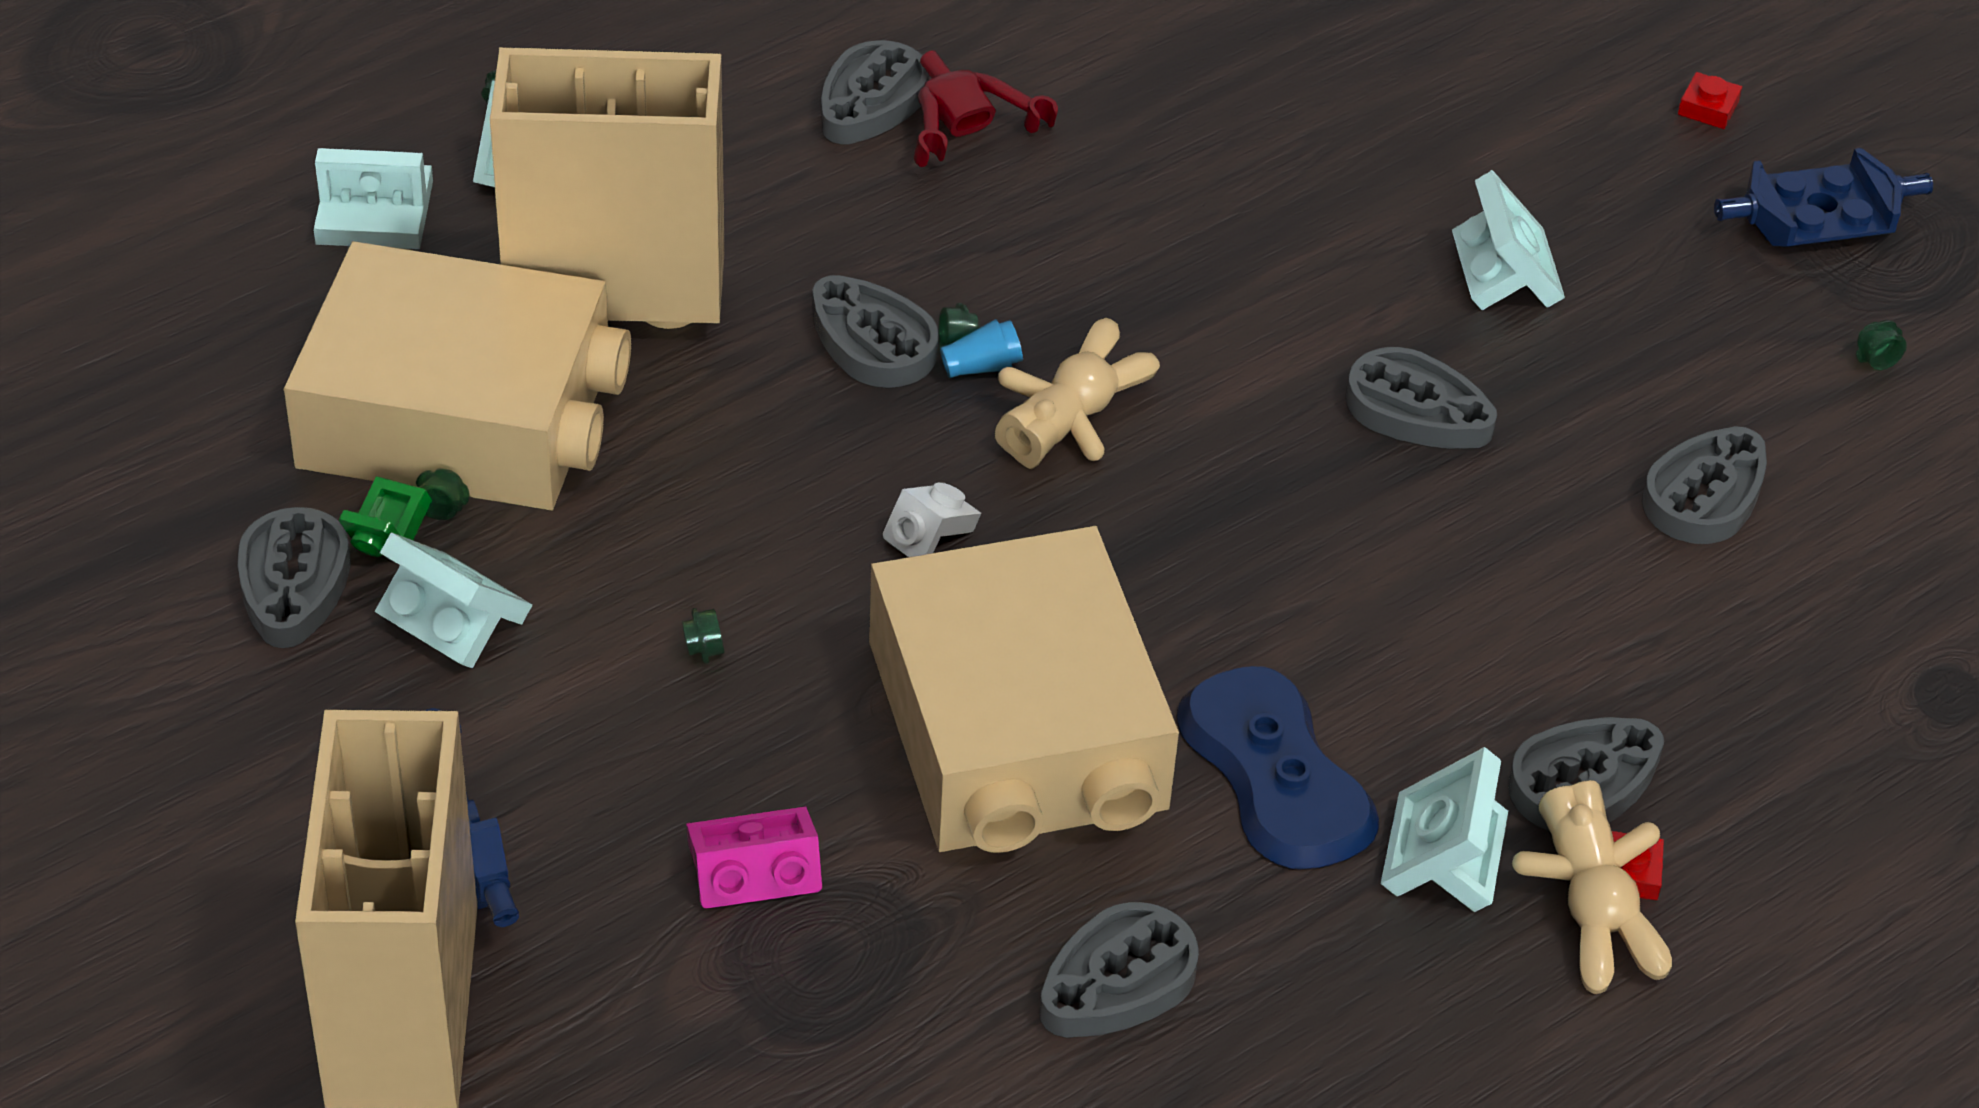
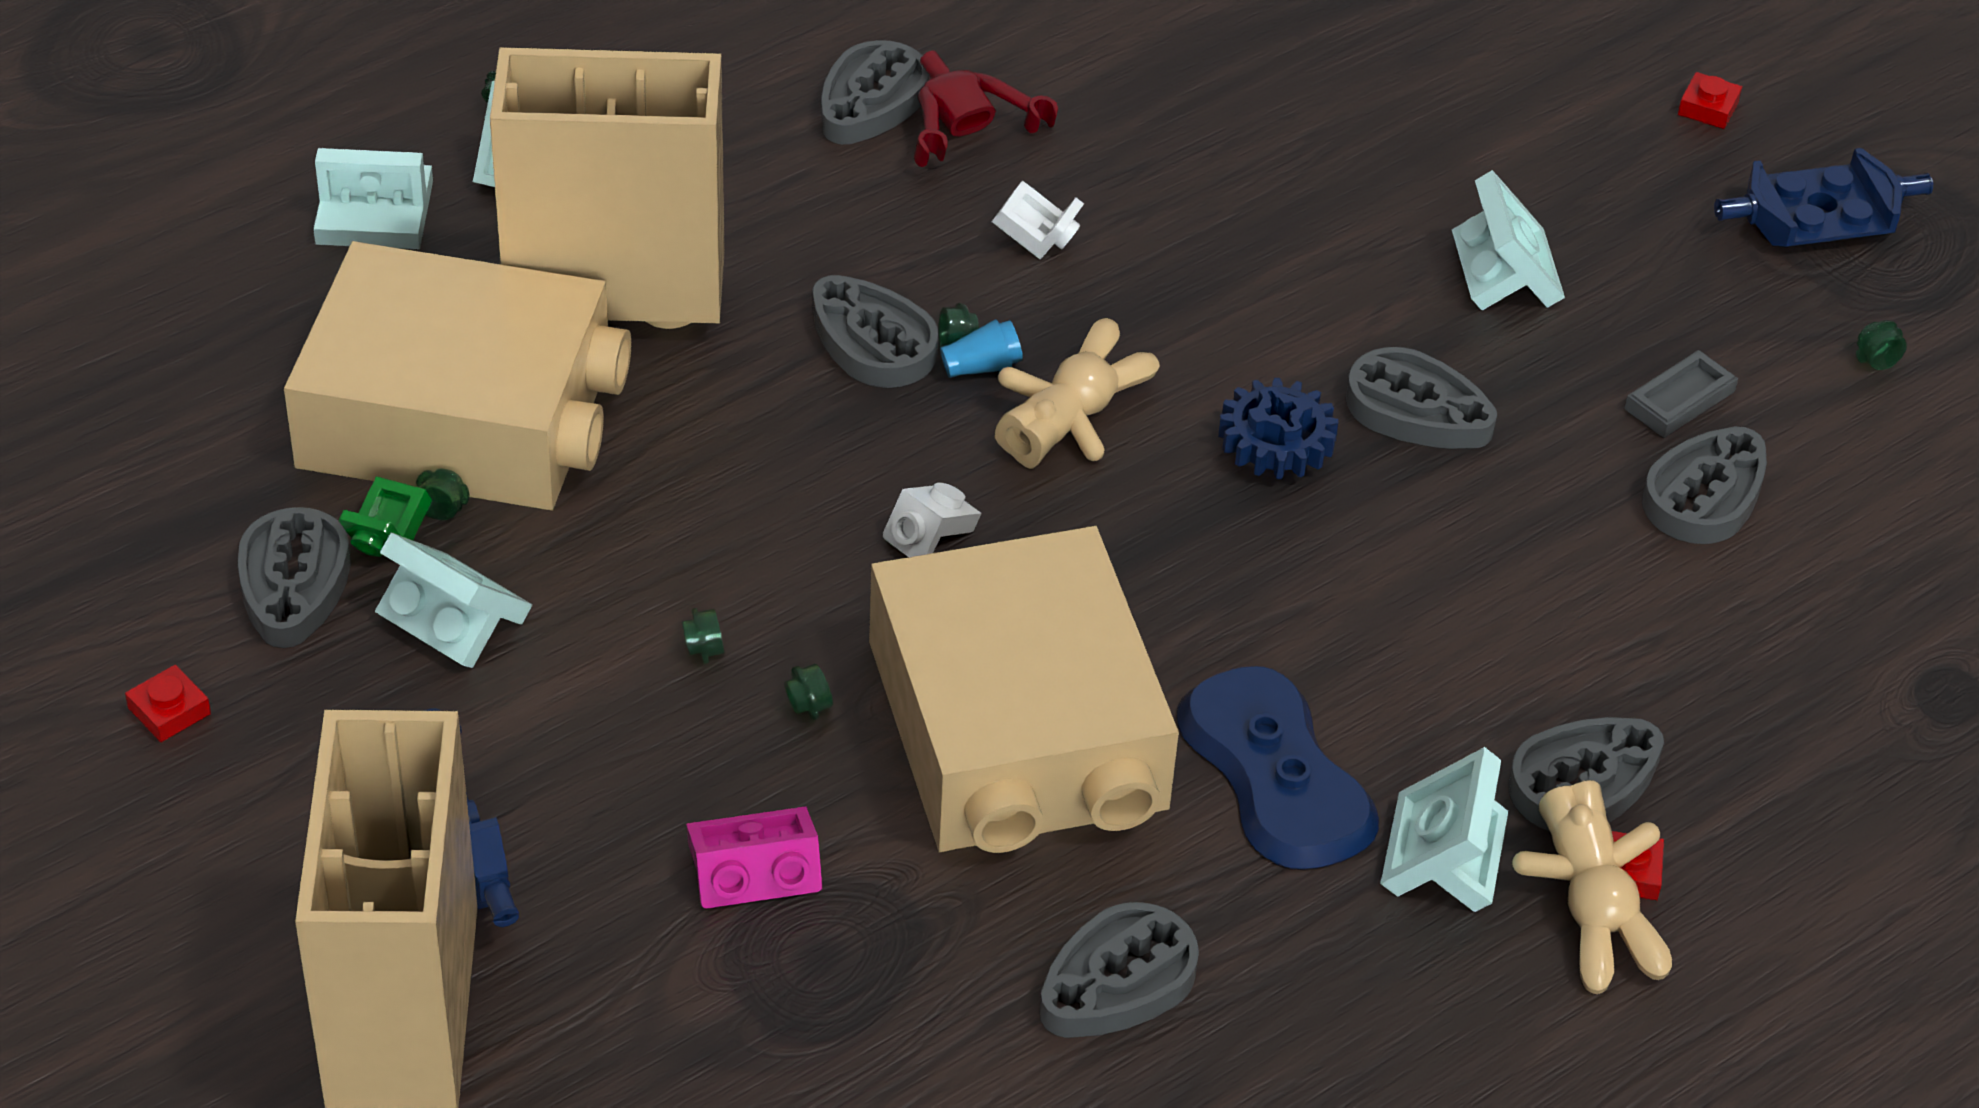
none -> red plate [125,664,211,743]
none -> clear green plate [784,663,833,720]
none -> white bracket [992,180,1084,260]
none -> dark blue gear [1218,378,1339,479]
none -> dark grey tile [1624,350,1738,438]

